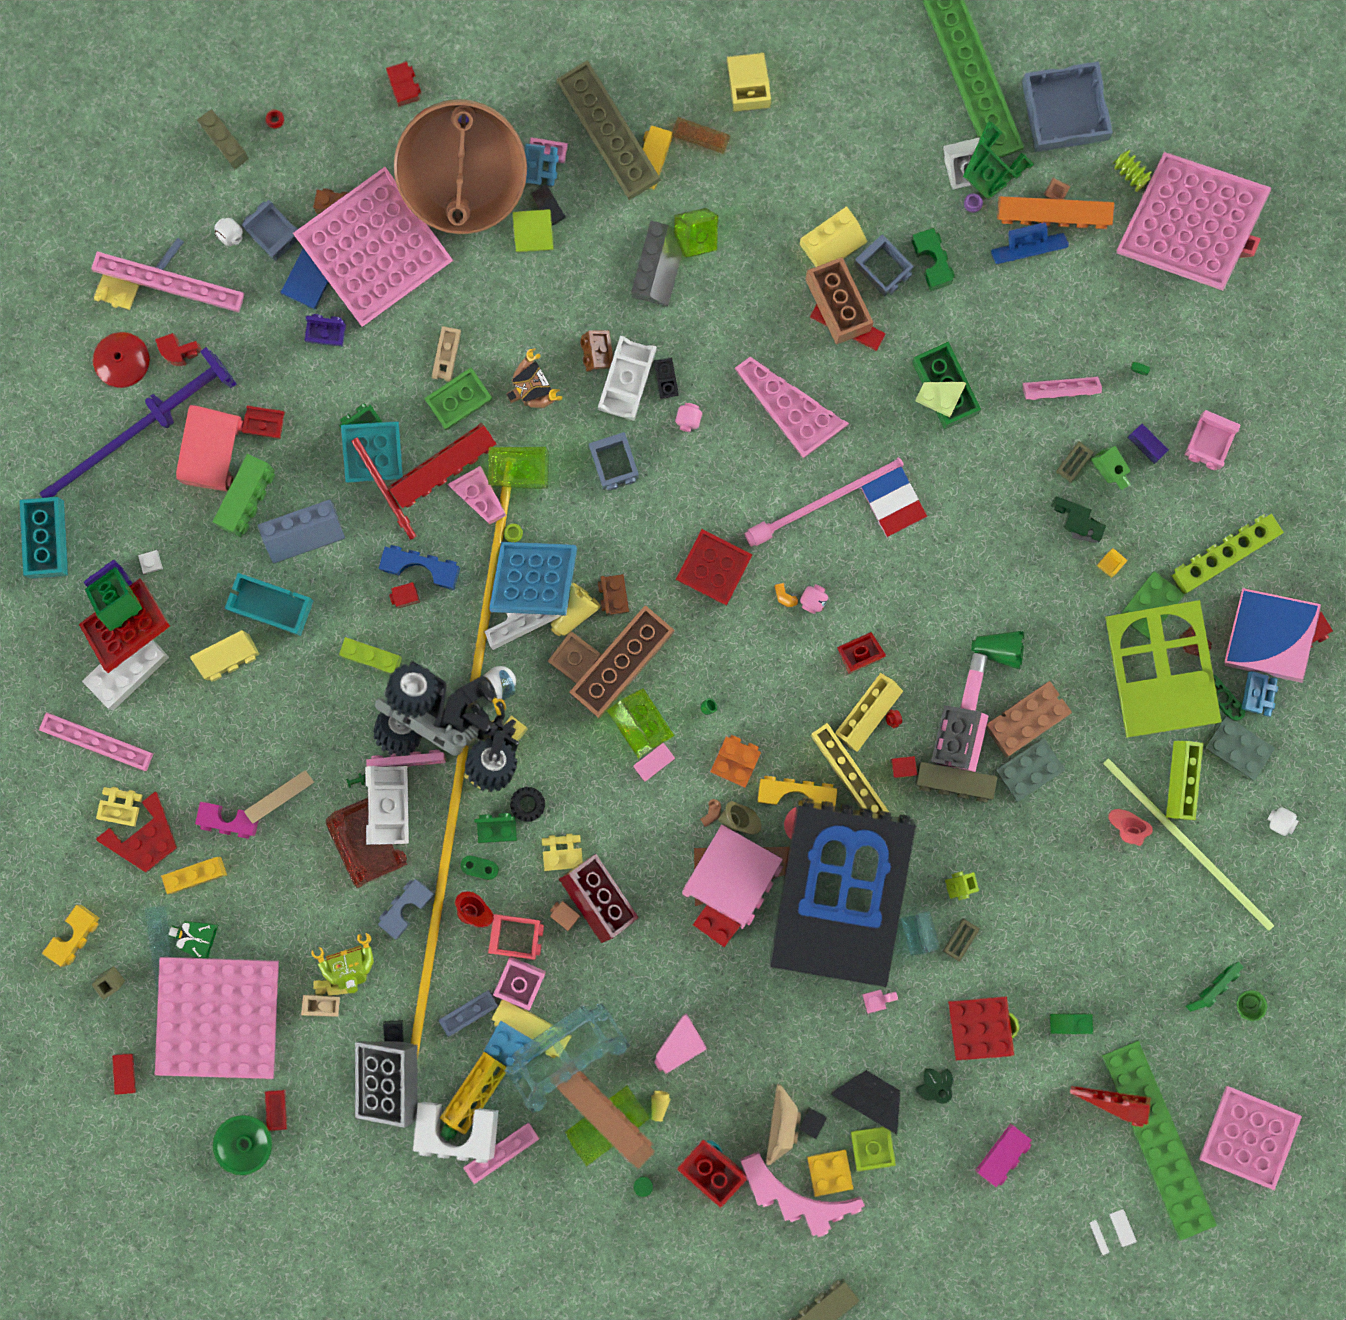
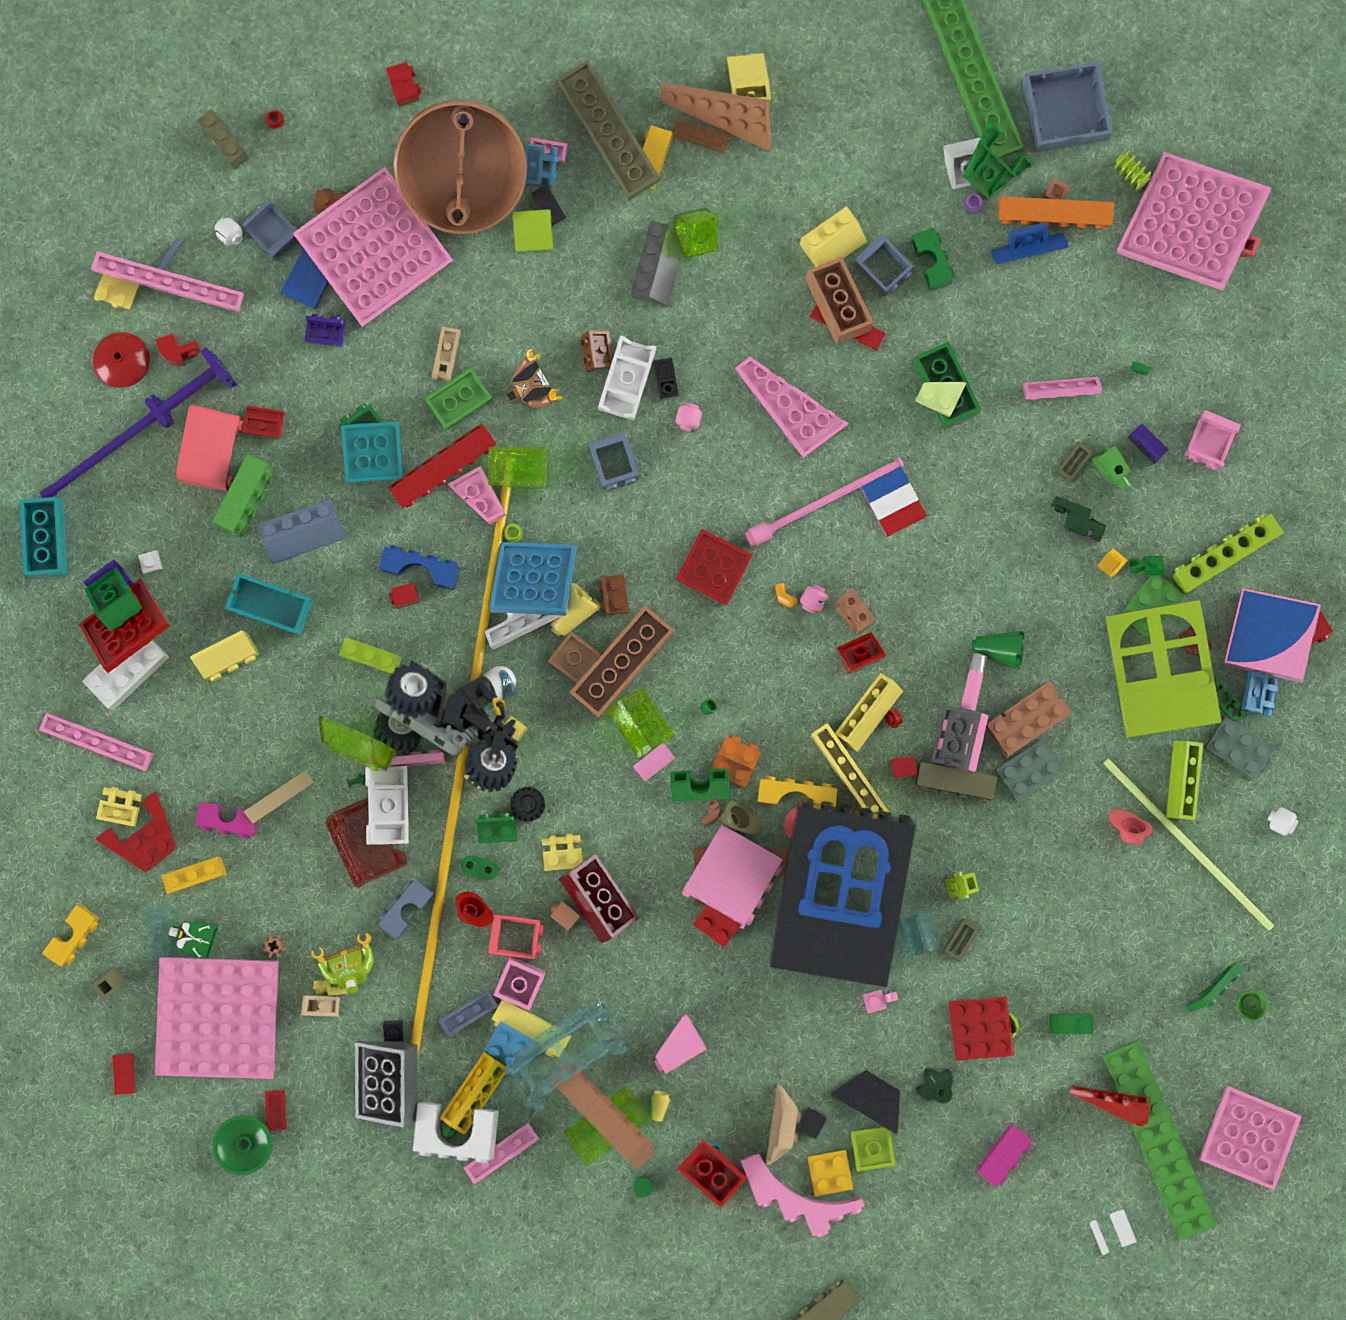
red bar [351,437,417,540] -> none
none -> nougat gear [263,934,287,958]
none -> clear neon green slope [318,715,396,771]
none -> nougat wing [661,83,772,151]
none -> green arch [671,768,730,802]
none -> nougat window [834,589,876,636]
none -> green plate [1129,556,1165,575]

